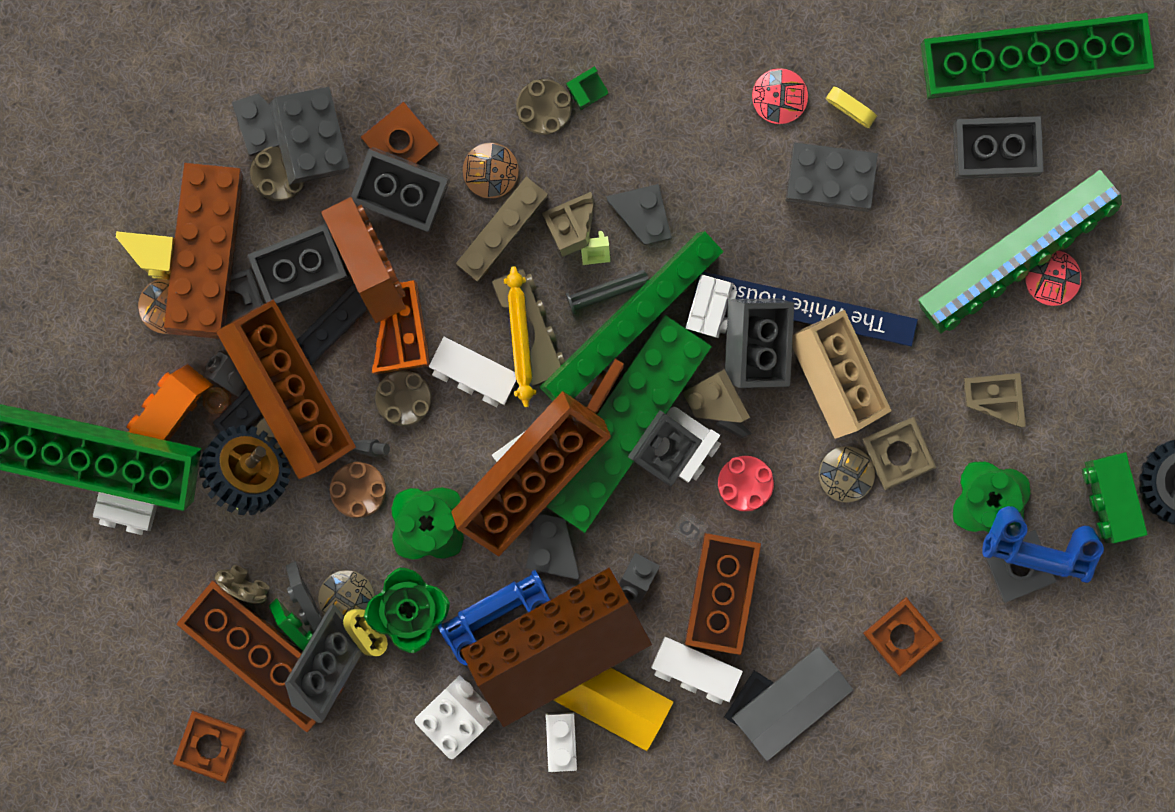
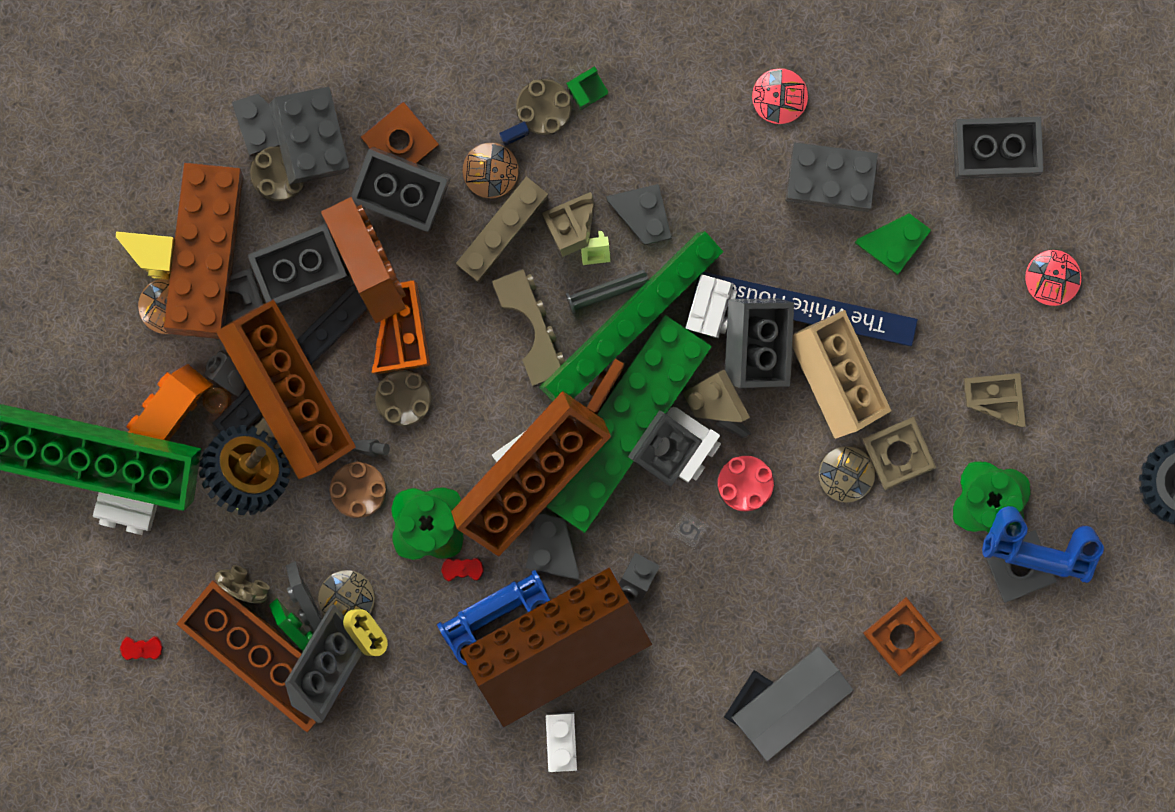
dark orange piece [173,710,246,783] -> none
green brick [364,567,450,653] -> none
white bracket [415,675,497,759] -> none
white brick [429,337,517,408] -> none
yellow wheel [504,266,536,407] -> none
yellow slope [554,668,673,751] -> none
white brick [651,636,743,704] -> none
dark orange brick [684,533,761,655] -> none
light yellow beam [826,87,877,128] -> none
brick [918,170,1122,334] -> none
green brick [921,13,1154,99] -> none
green brick [1082,452,1148,543] -> none
none -> red piece [120,636,163,661]
none -> red piece [441,557,484,582]
none -> dark blue tile [499,121,529,146]
none -> green wing [855,213,931,275]

